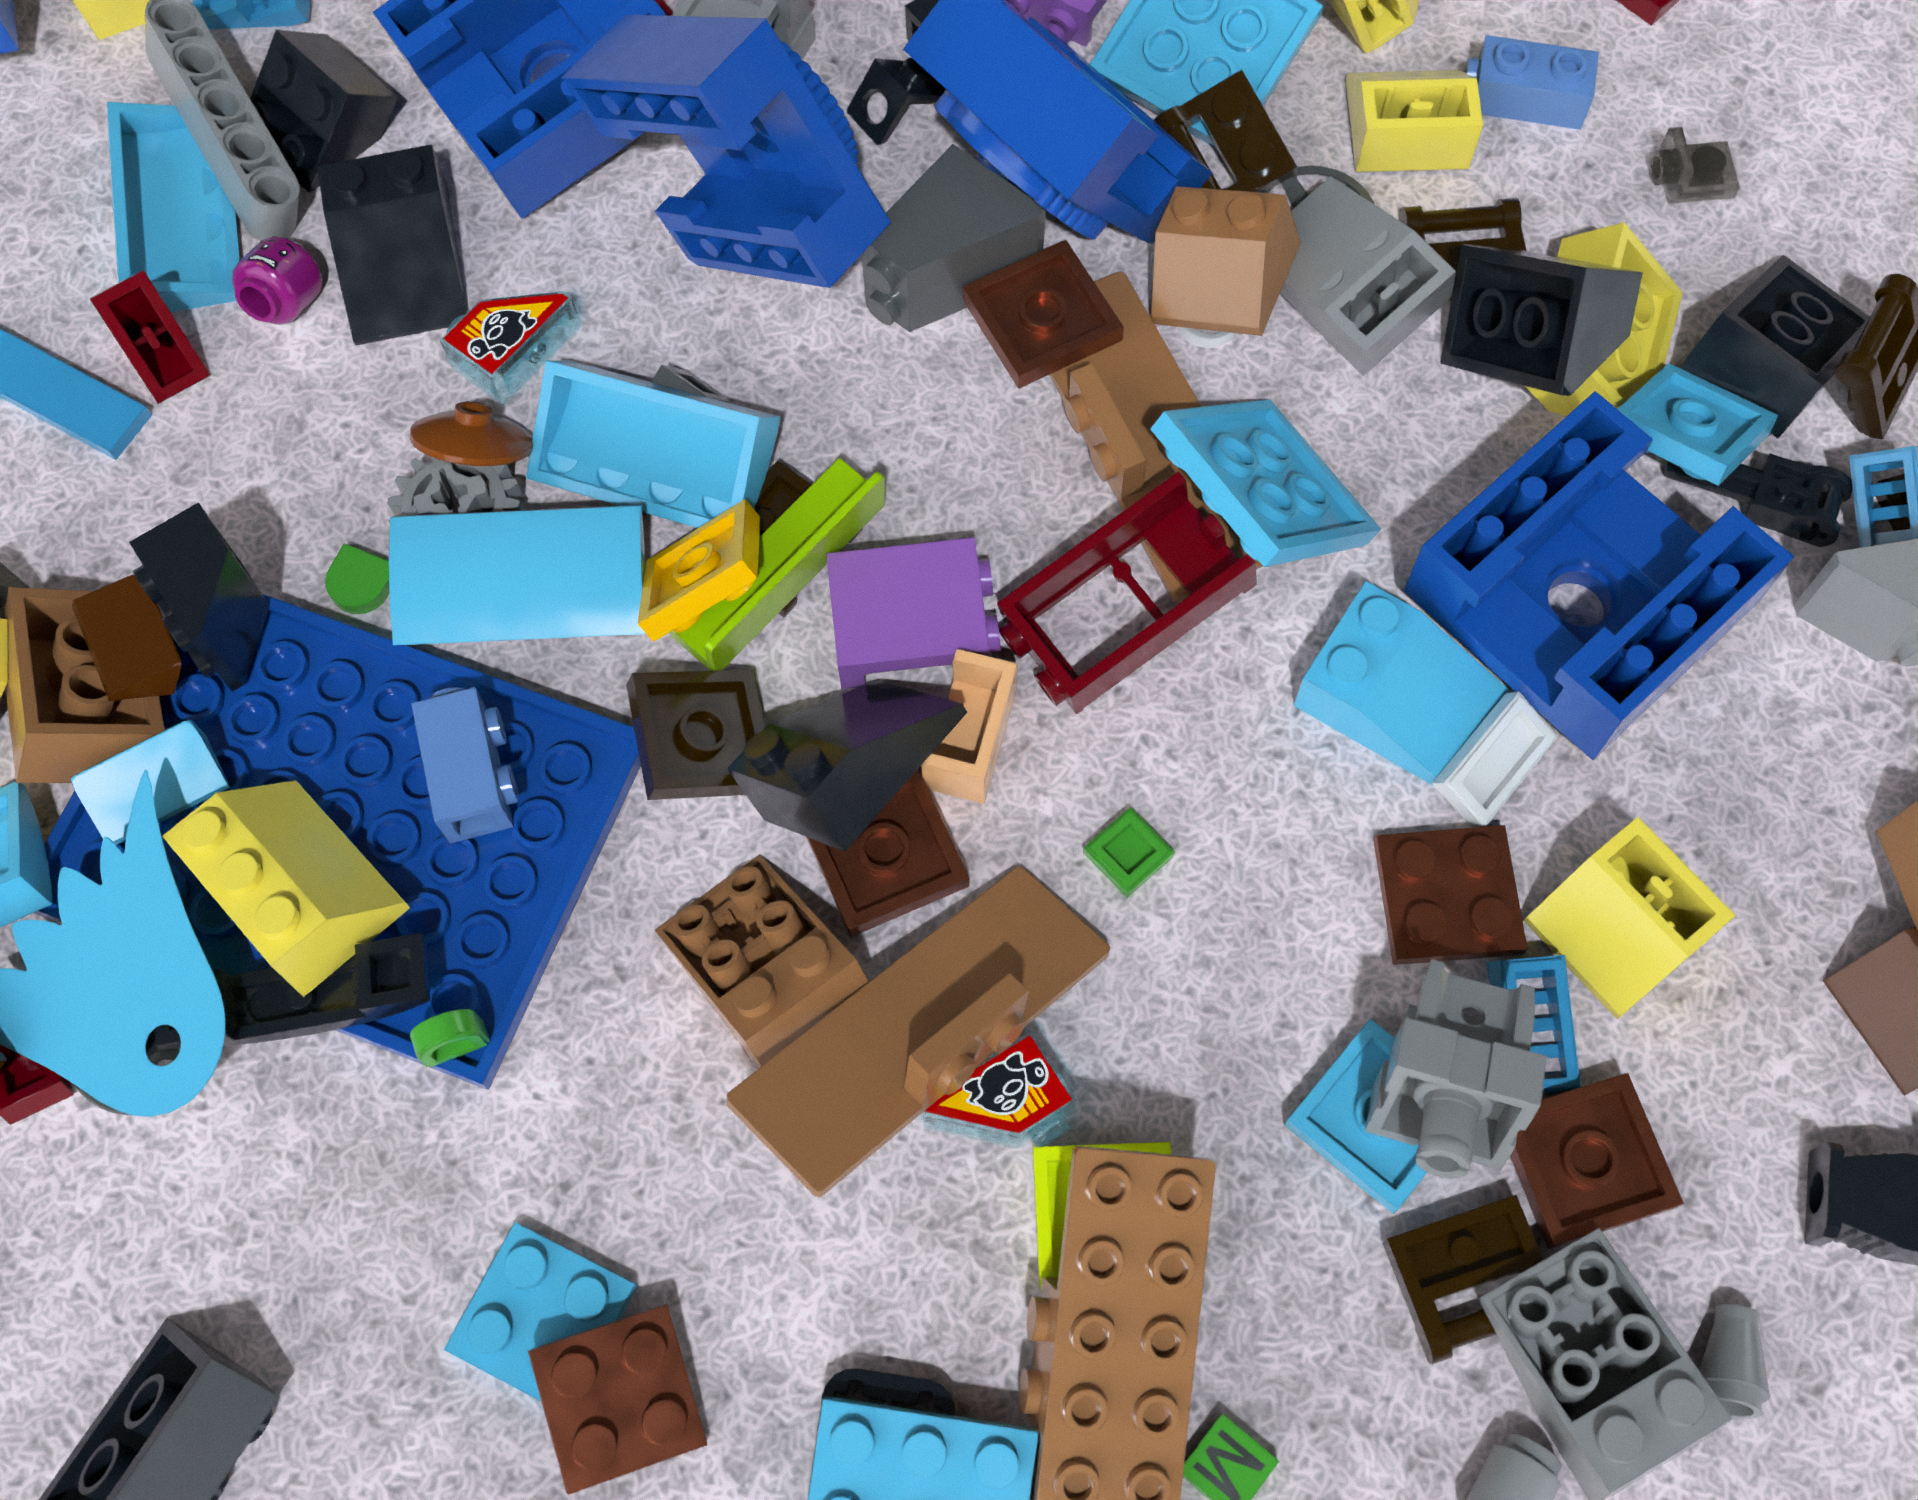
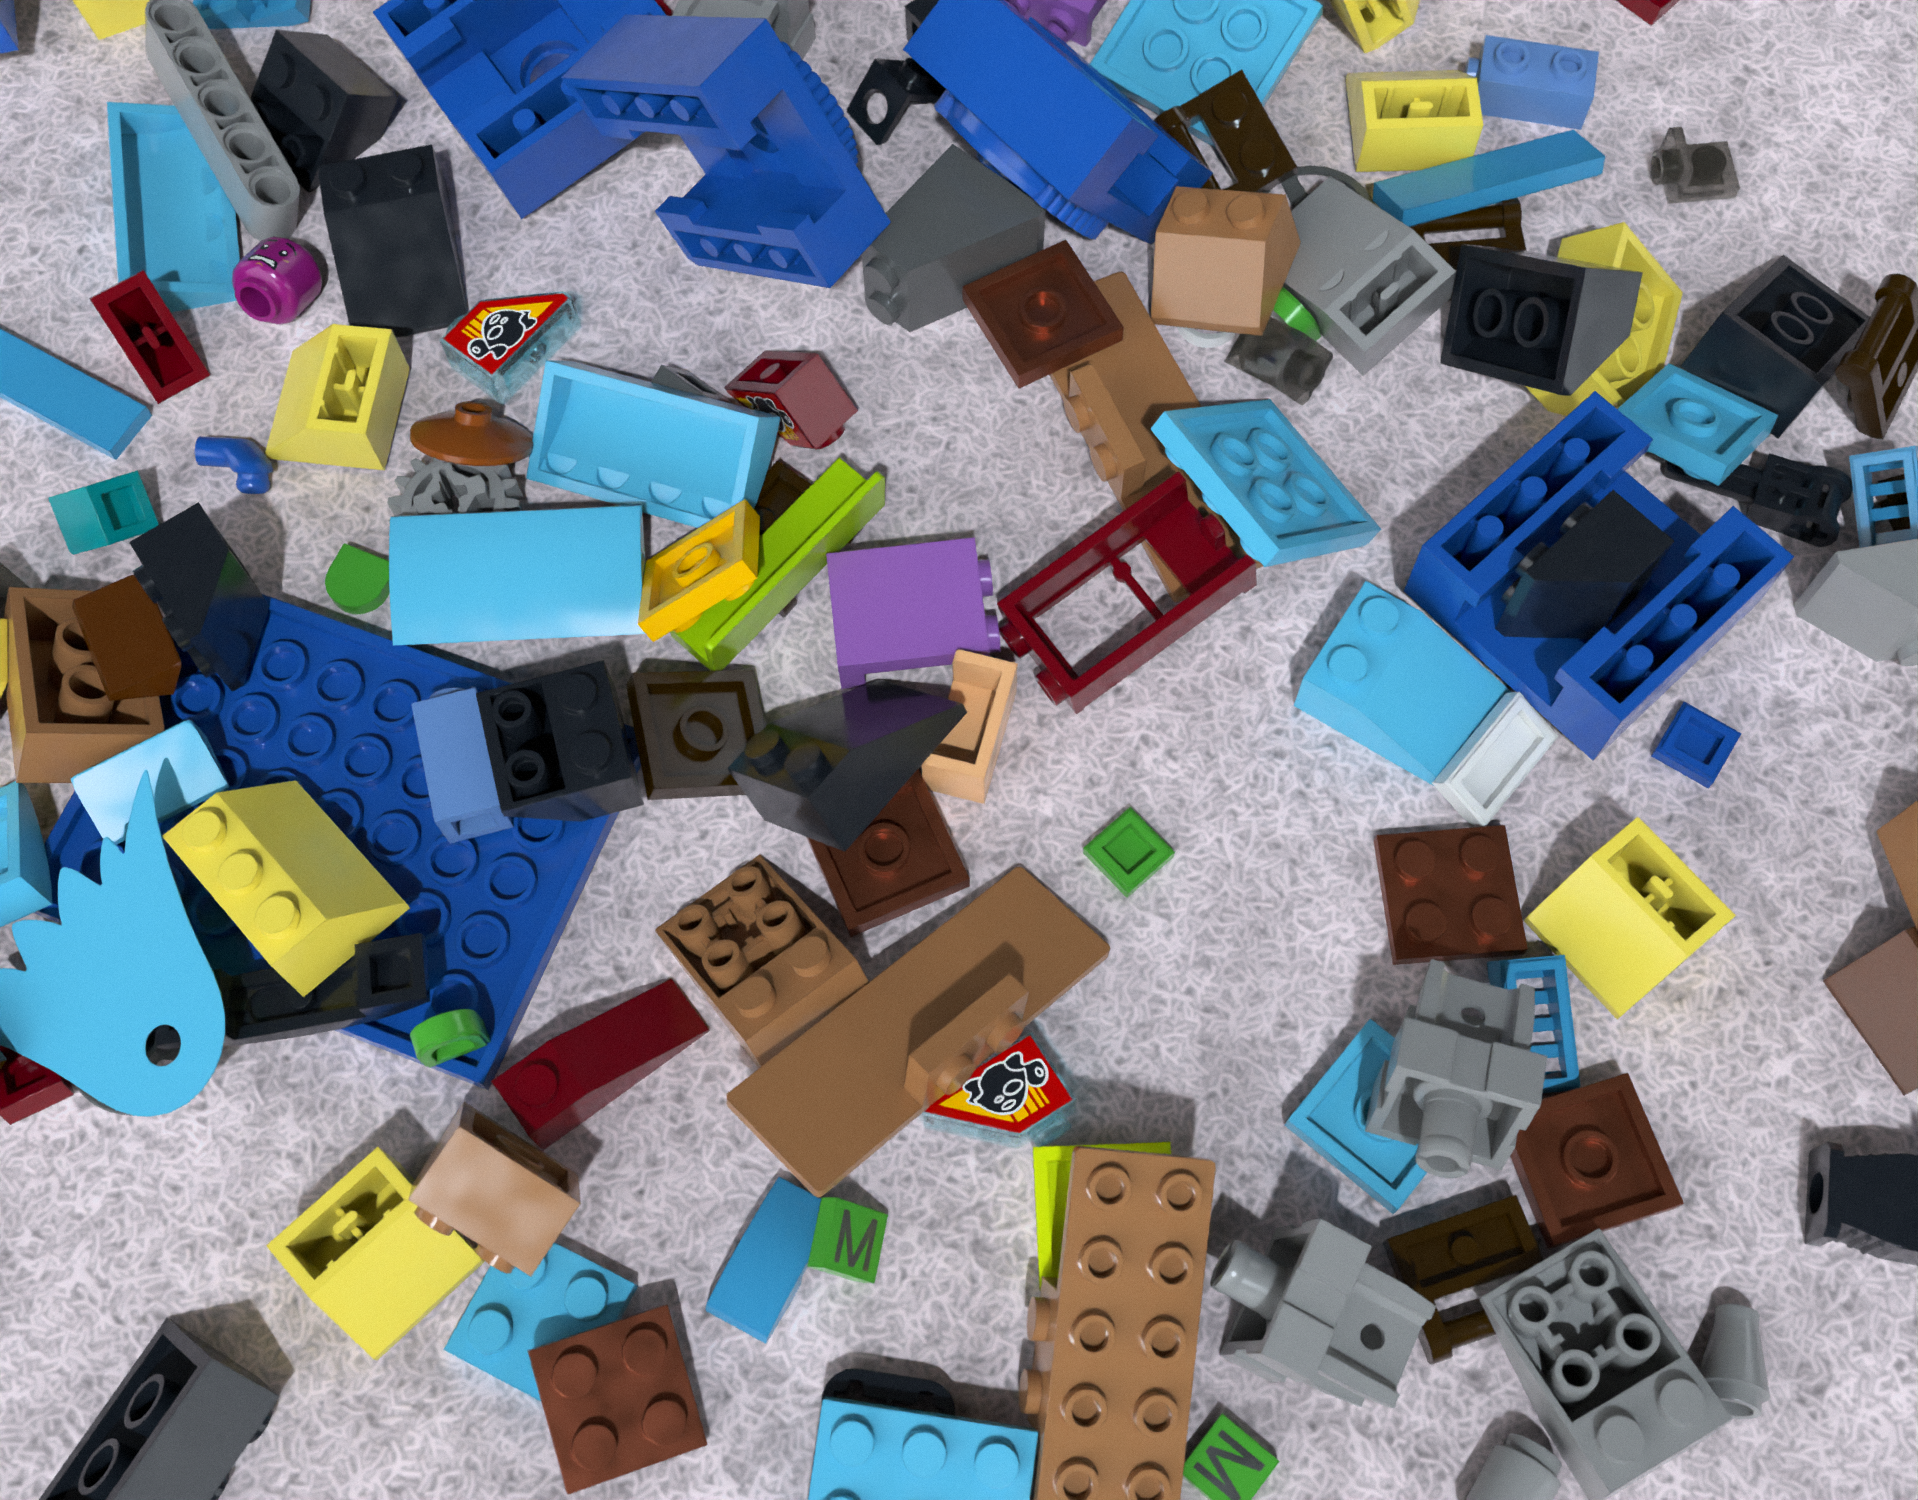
none -> teal panel [48,470,159,555]
none -> blue arm [195,436,273,494]
none -> light yellow slope [265,324,410,470]
none -> light yellow slope [266,1147,485,1360]
none -> medium nougat slope [408,1102,581,1277]
none -> black slope [476,660,644,822]
none -> dark red slope [491,978,709,1151]
none -> dark azure slope [705,1177,821,1344]
none -> dark red slope [724,350,858,450]
none -> bright green tile [807,1197,888,1284]
none -> light grey piece [1210,1218,1436,1408]
none -> clear smoke bracket [1224,317,1333,405]
none -> bright green tile [1271,287,1321,349]
none -> dark azure tile [1372,129,1605,227]
none -> black slope [1495,490,1674,639]
none -> blue tile [1651,702,1742,789]

